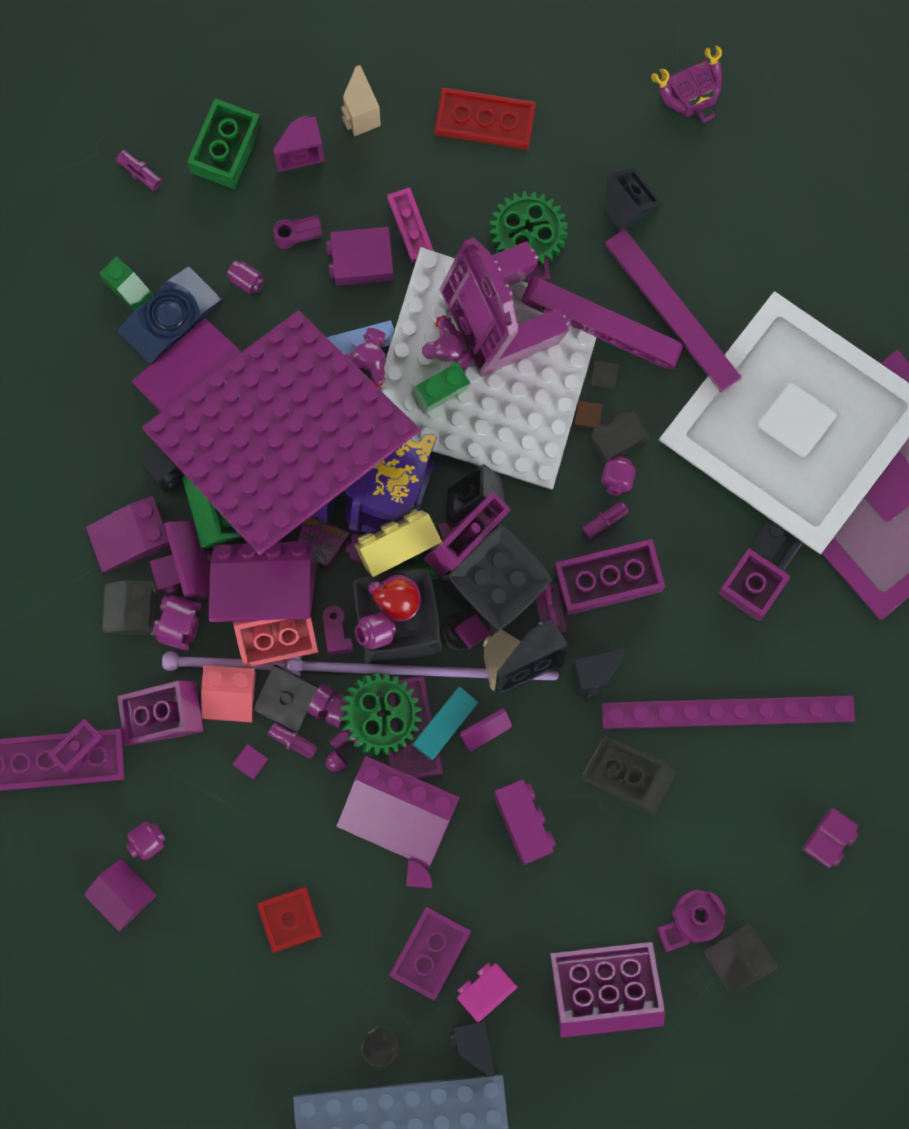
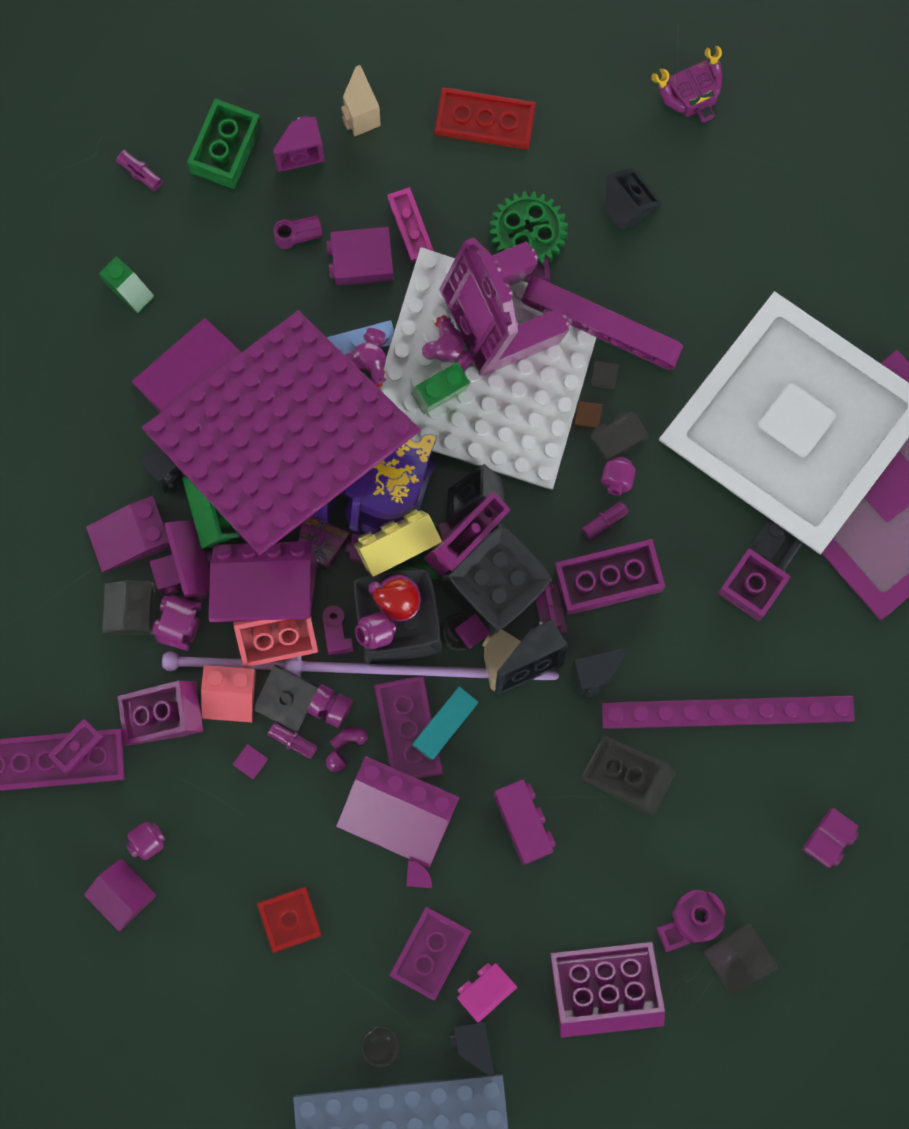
dark blue slope [118,266,222,365] -> none
magenta brick [227,260,264,294] -> none
green gear [339,673,421,755] -> none
magenta slope [460,708,512,751] -> none
magenta tile [605,229,742,393] -> none

